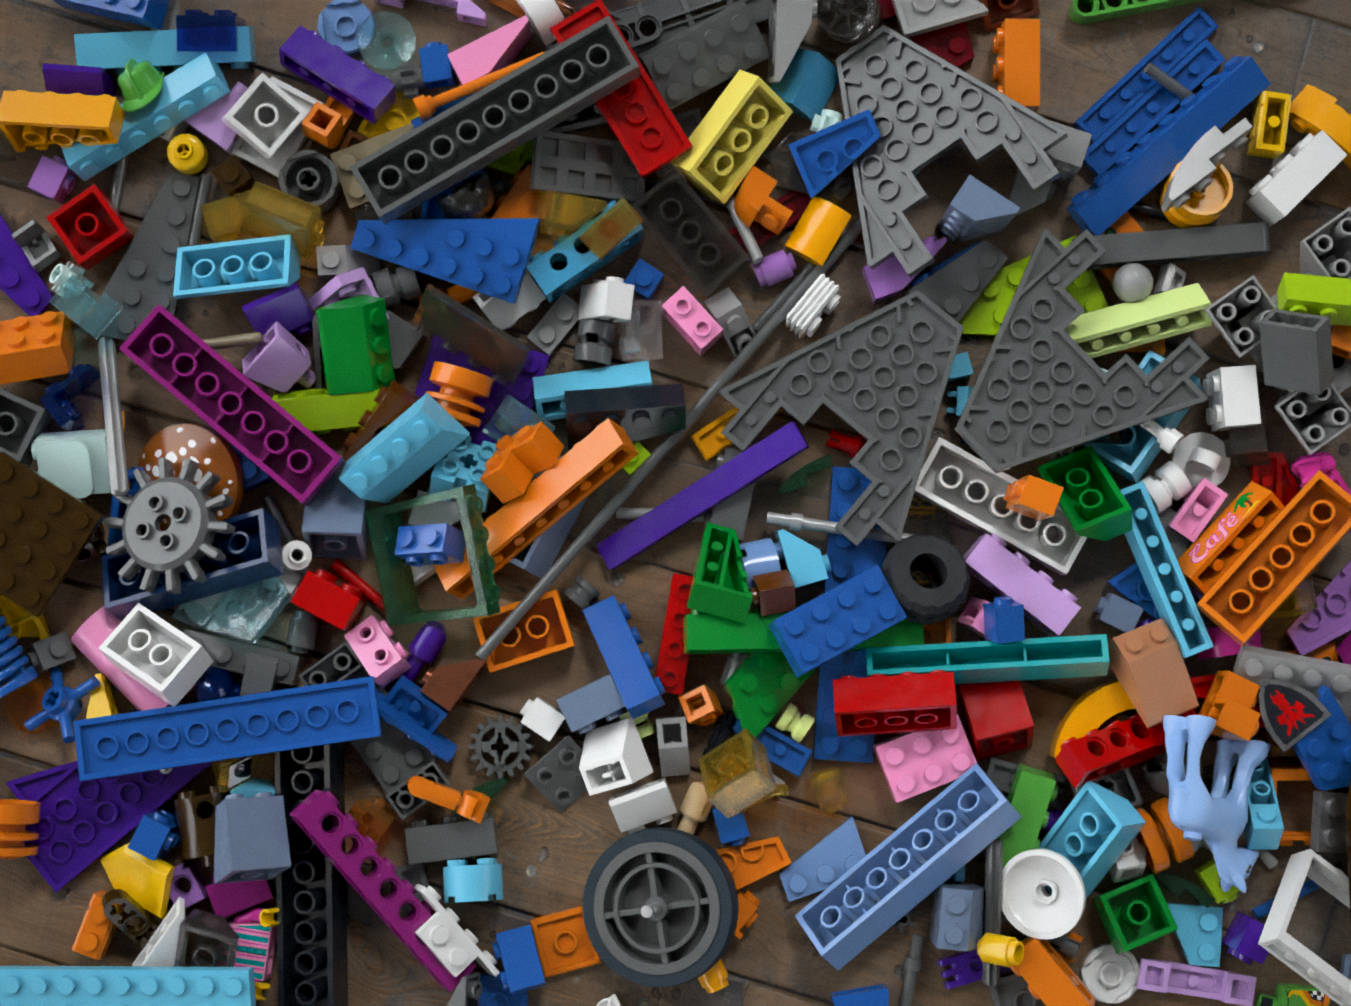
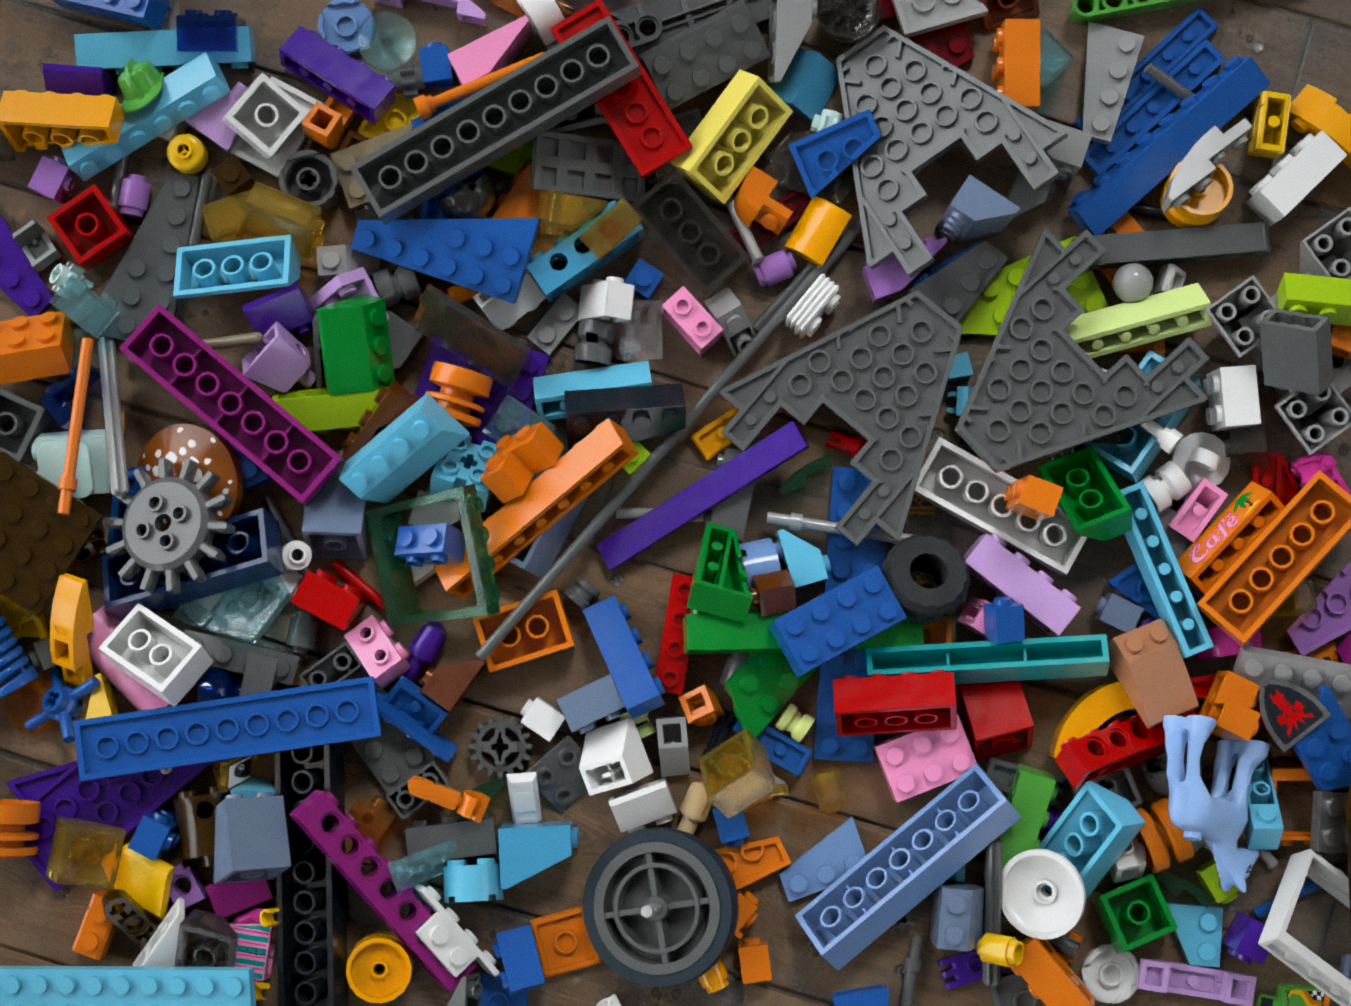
none -> clear yellow slope [45,817,126,888]
none -> light orange slope [50,573,95,686]
none -> orange bar [57,338,94,515]
none -> medium lavender brick [118,174,152,219]
none -> light orange wheel [346,931,414,1004]
none -> clear light blue bracket [388,839,458,892]
none -> dark azure slope [498,820,579,889]
none -> white tile [507,772,542,824]
none -> orange brick [737,937,772,984]
none -> clear light blue slope [1040,29,1076,97]
none -> light grey wing [1082,21,1145,146]

